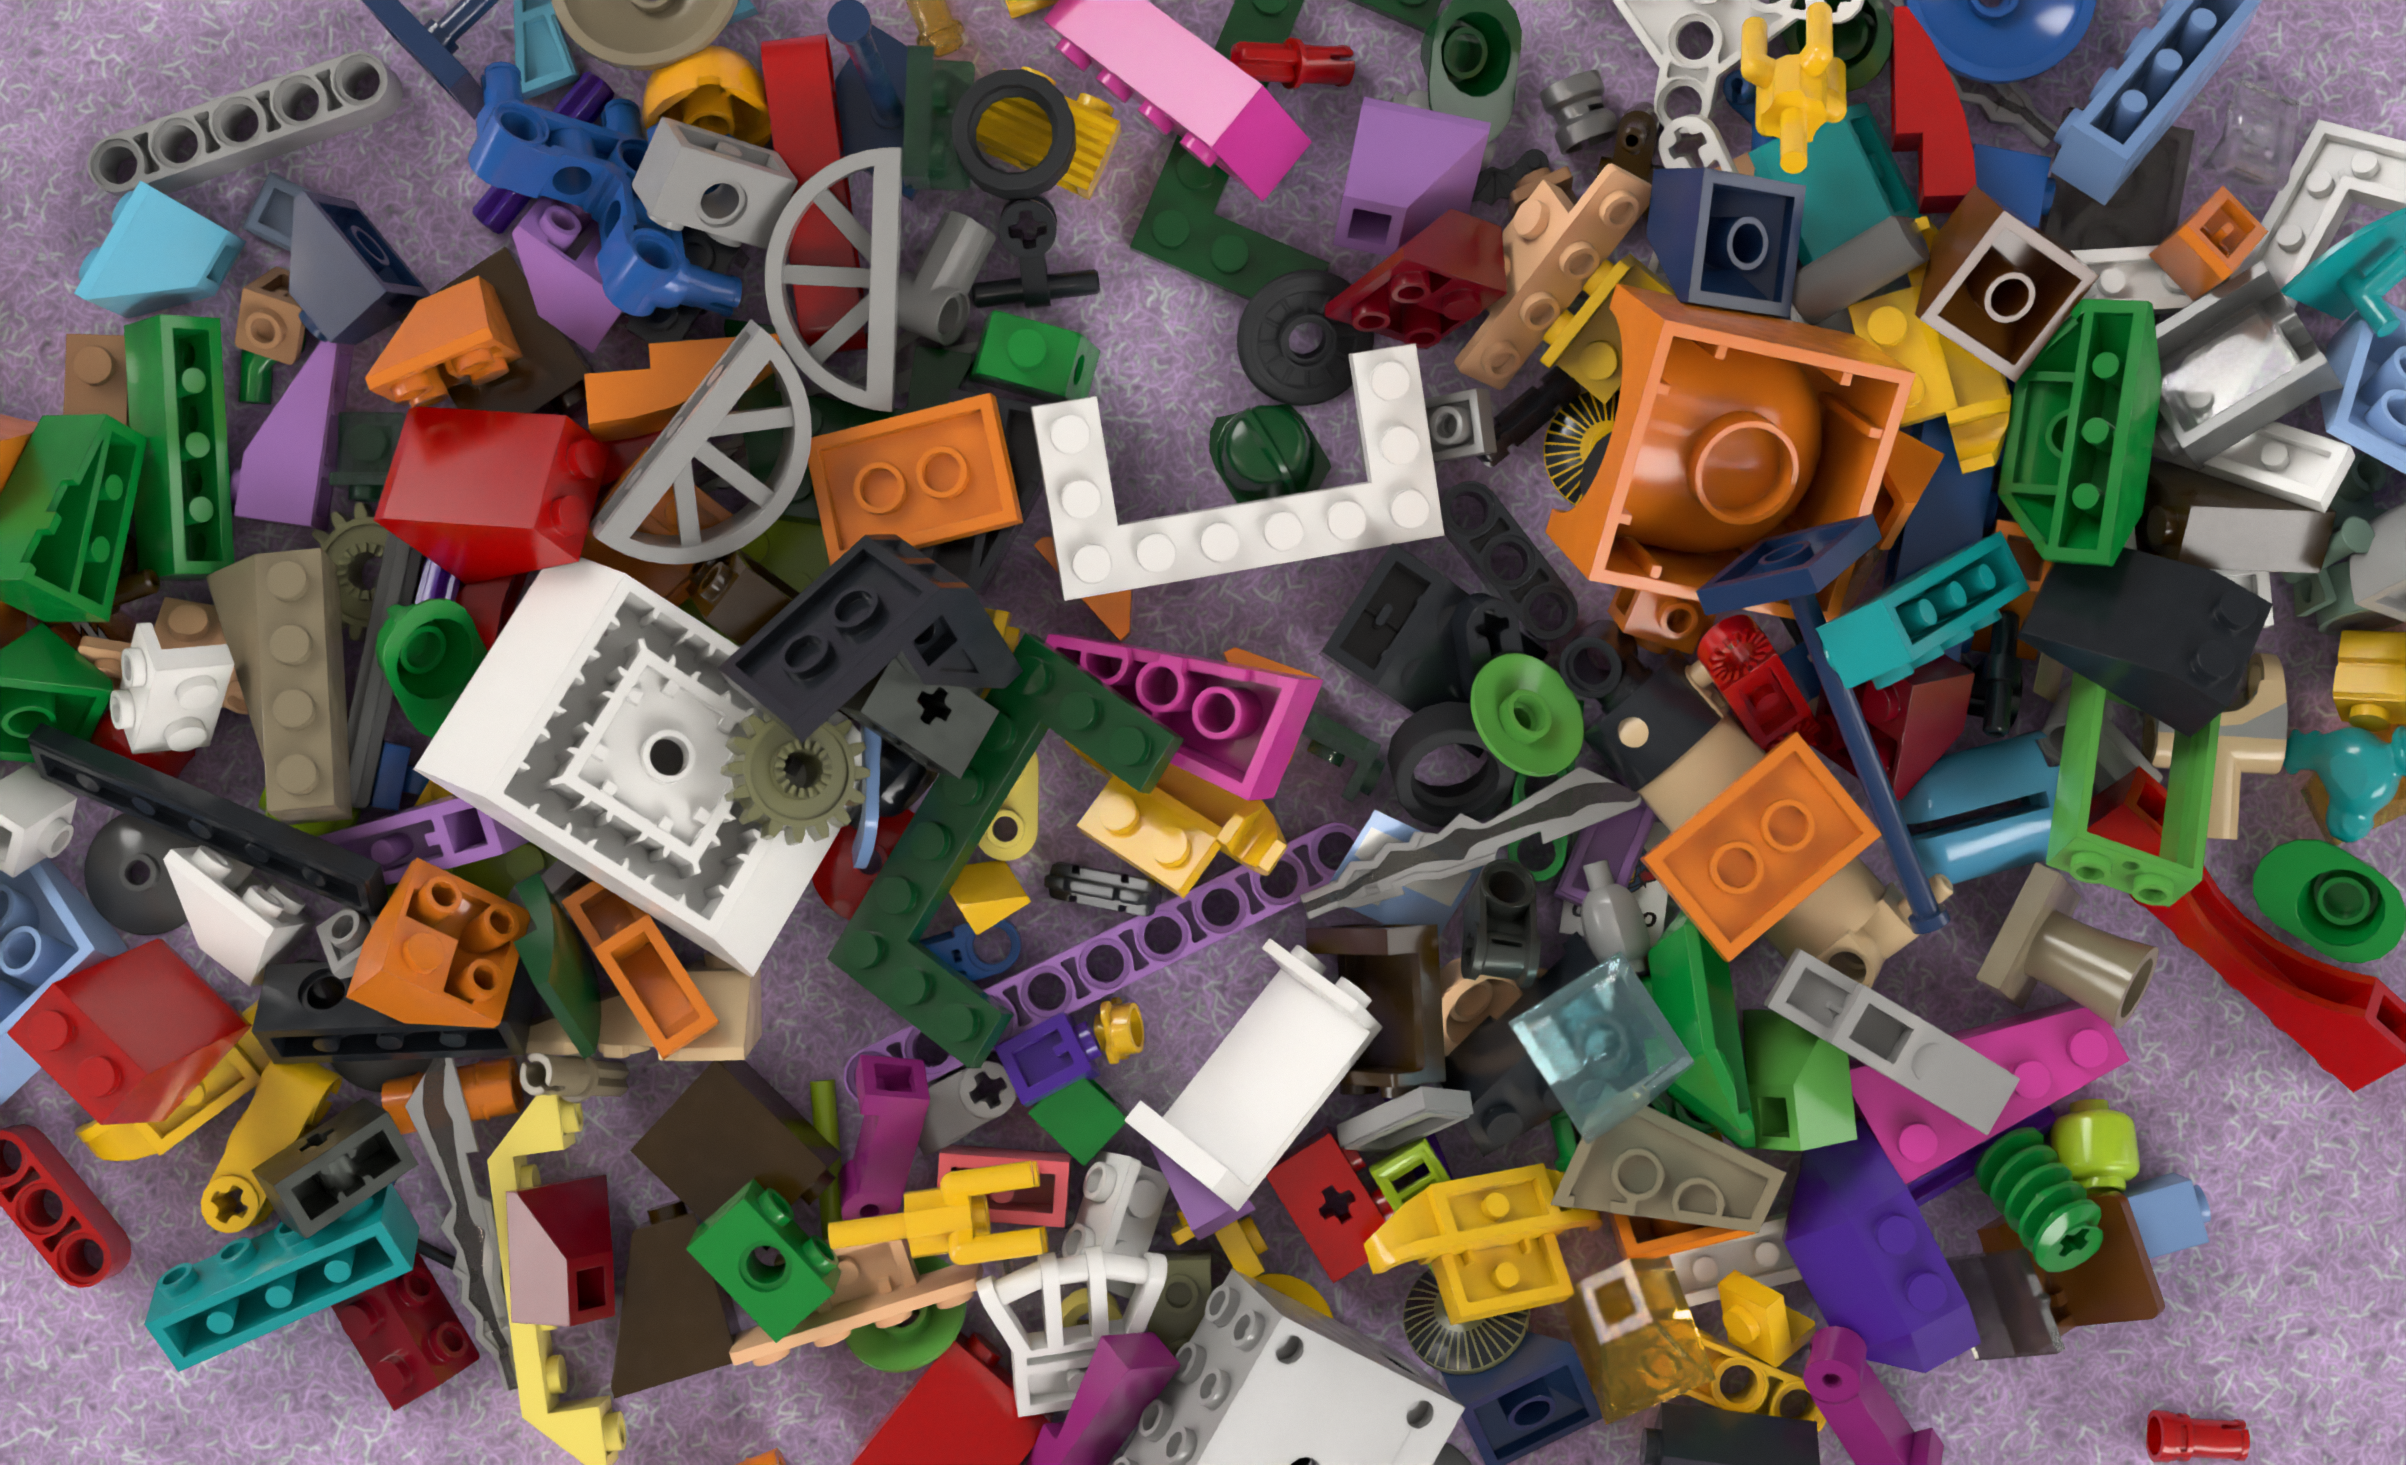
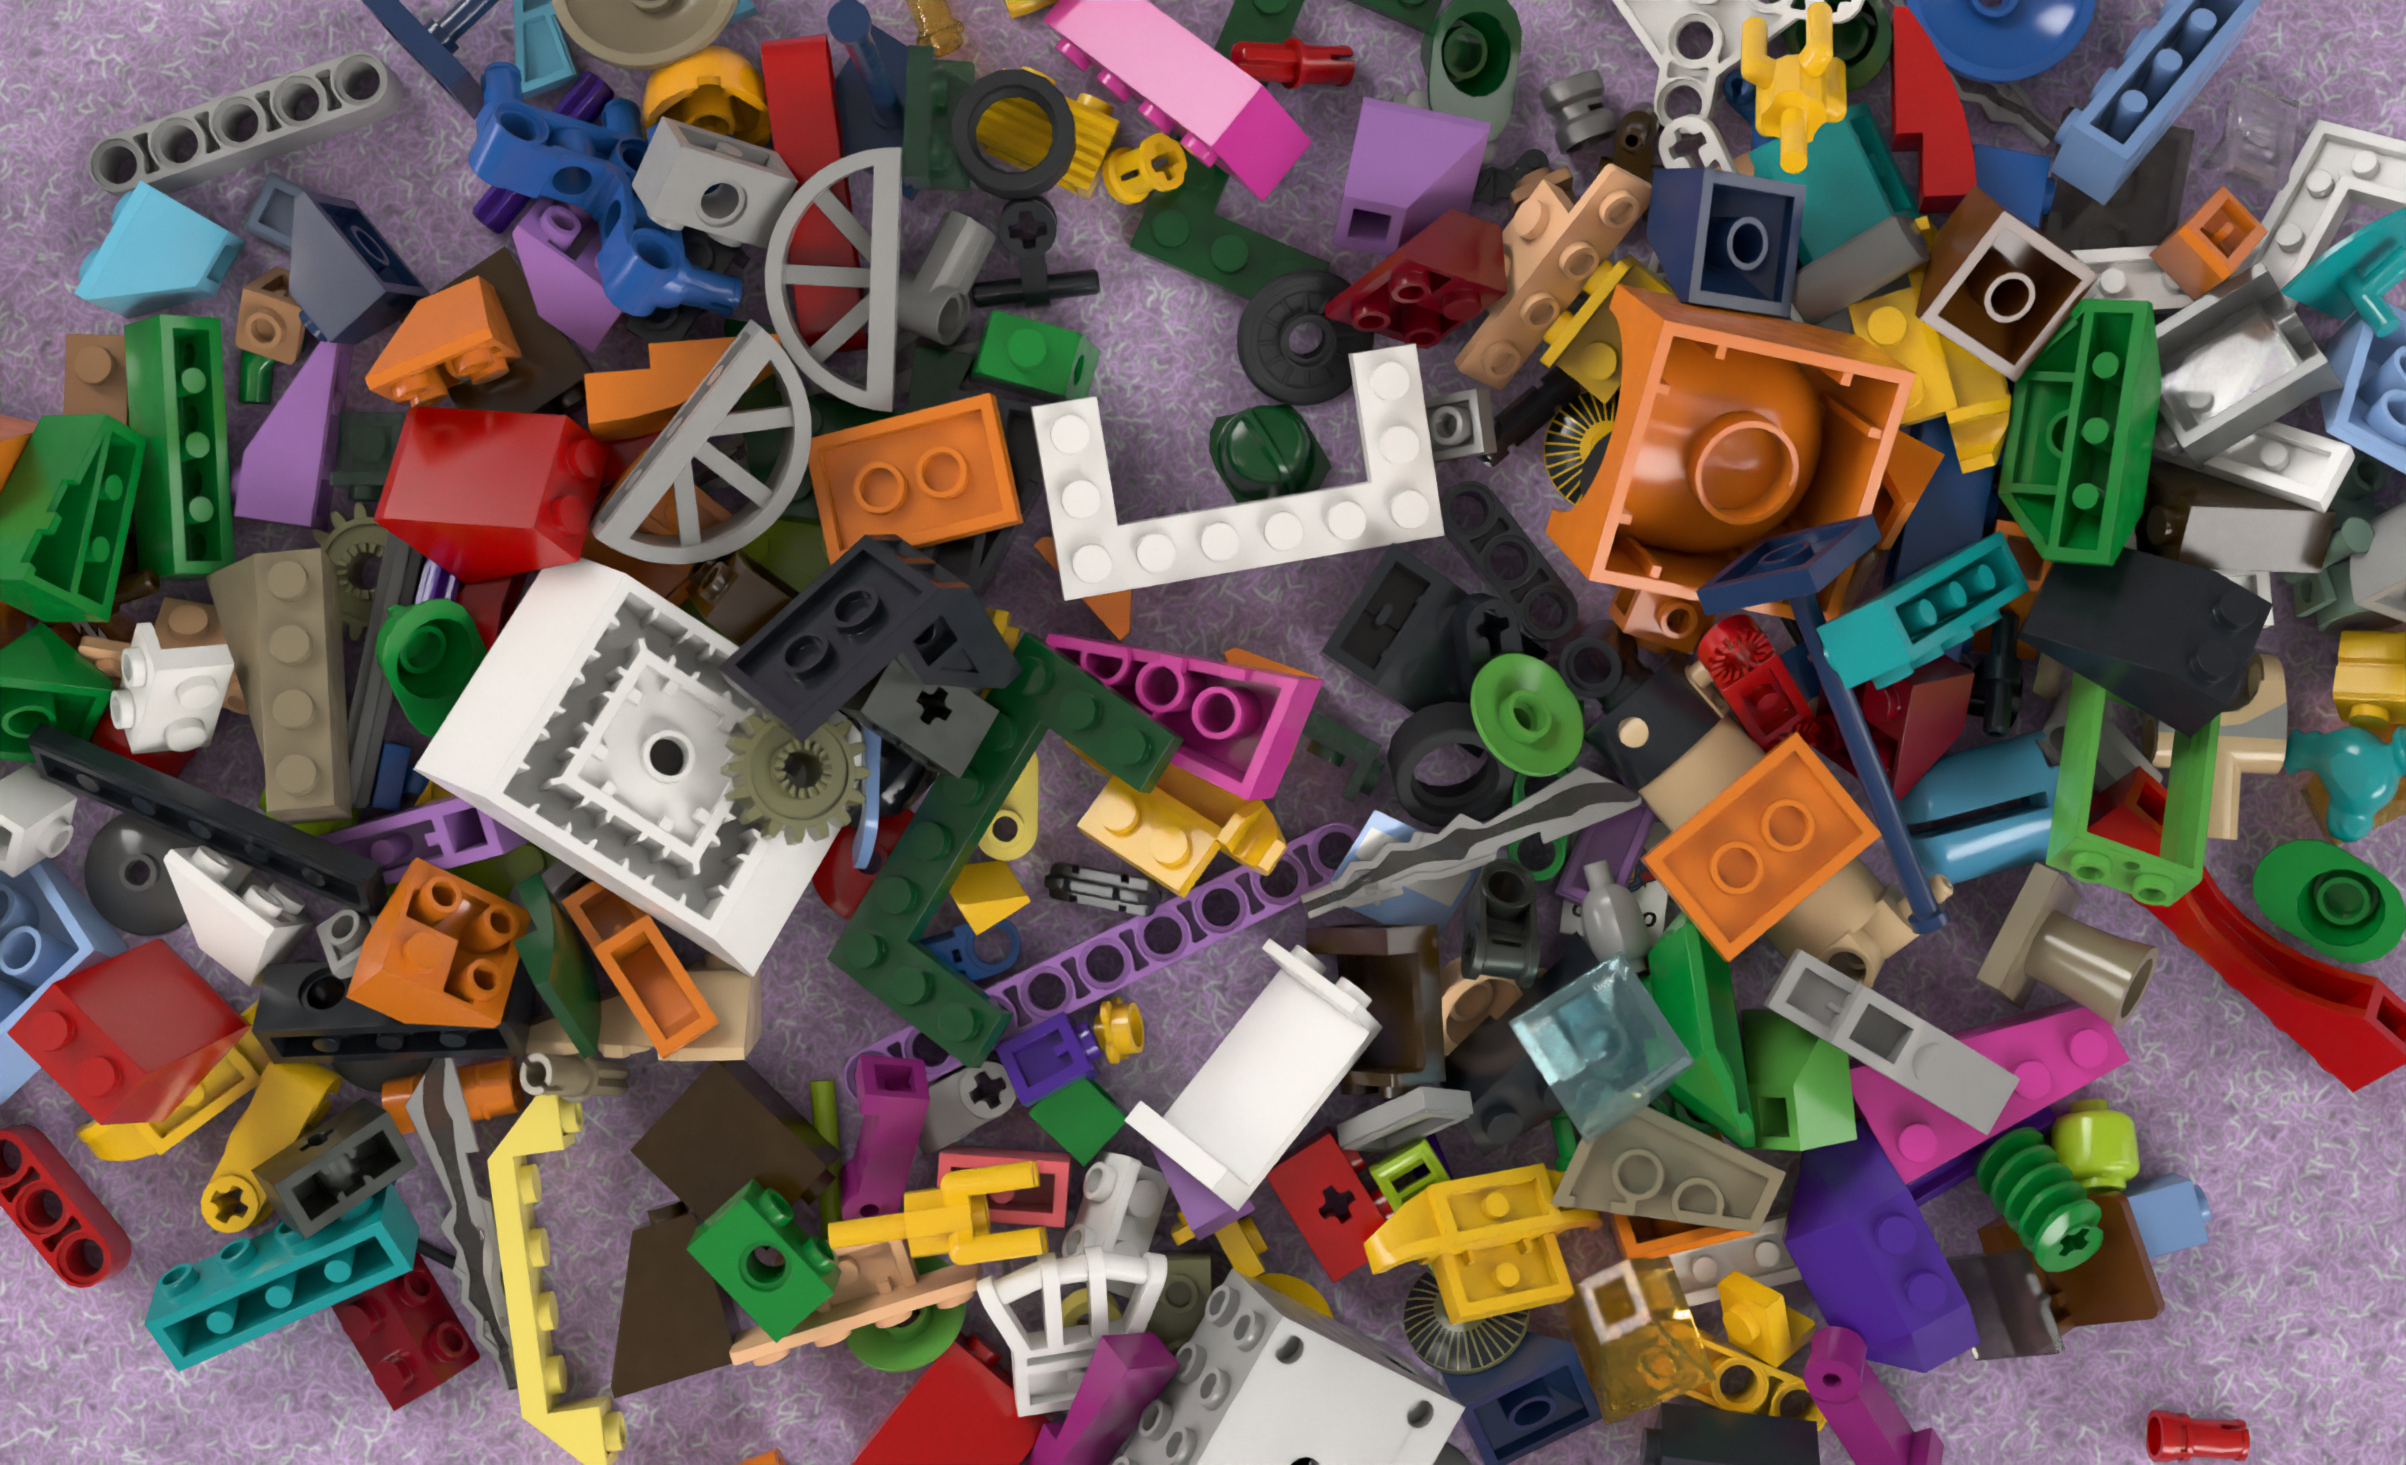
dark red slope [506,1175,616,1327] -> none
none -> yellow bush [1102,133,1187,205]

